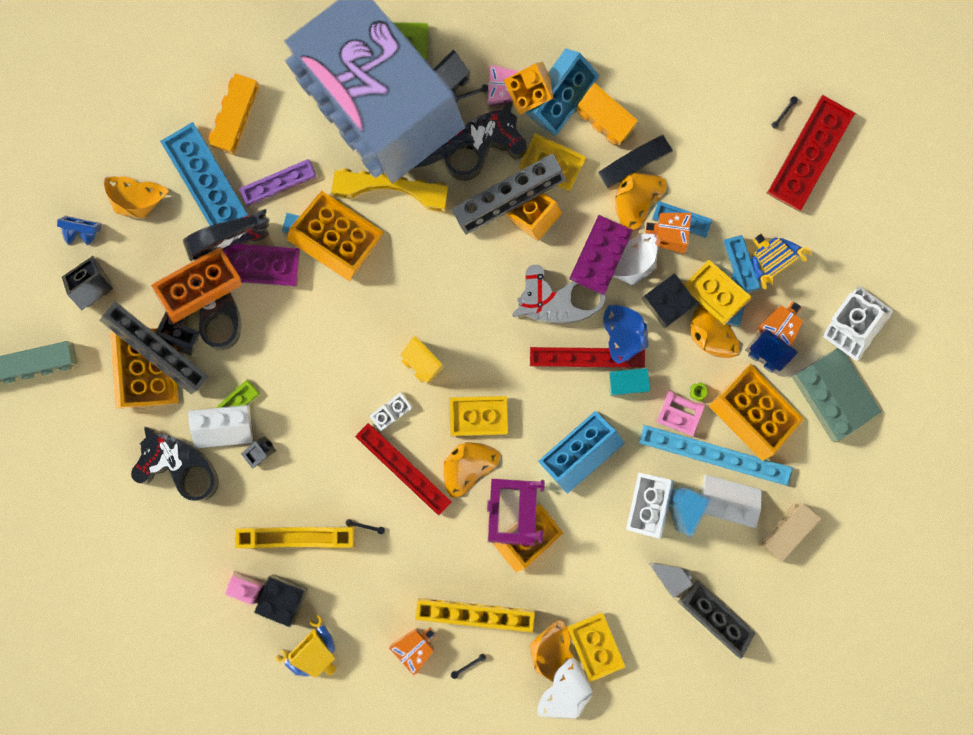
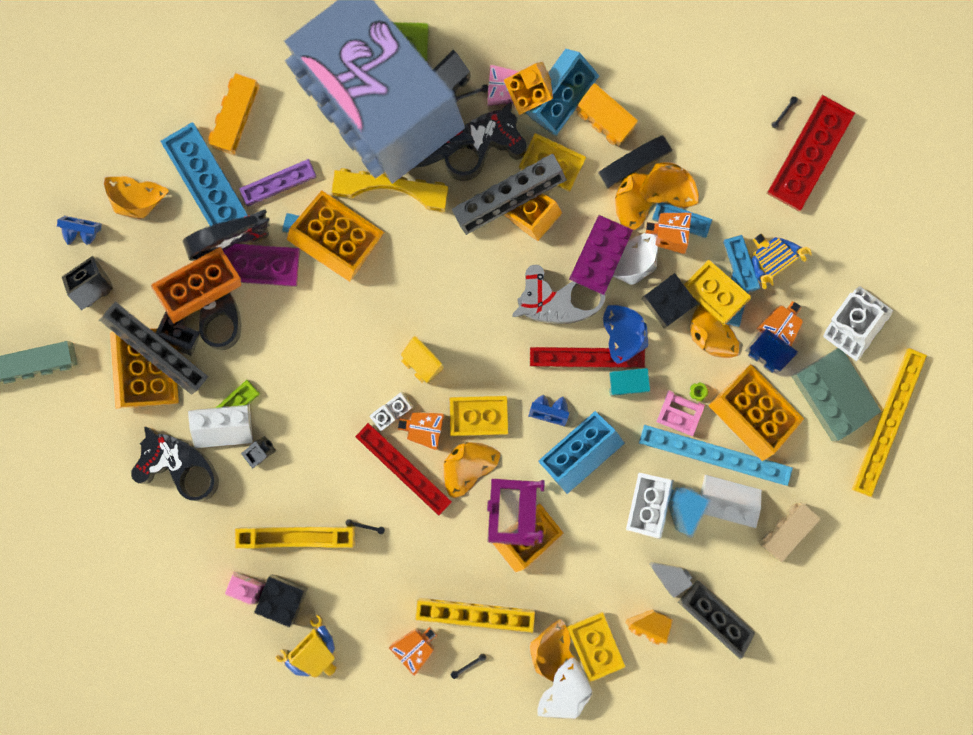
none -> orange torso [398,413,444,450]
none -> blue tile [528,395,570,427]
none -> light orange slope [625,609,673,645]
none -> light orange piece [639,162,699,208]
none -> yellow tile [852,348,927,497]

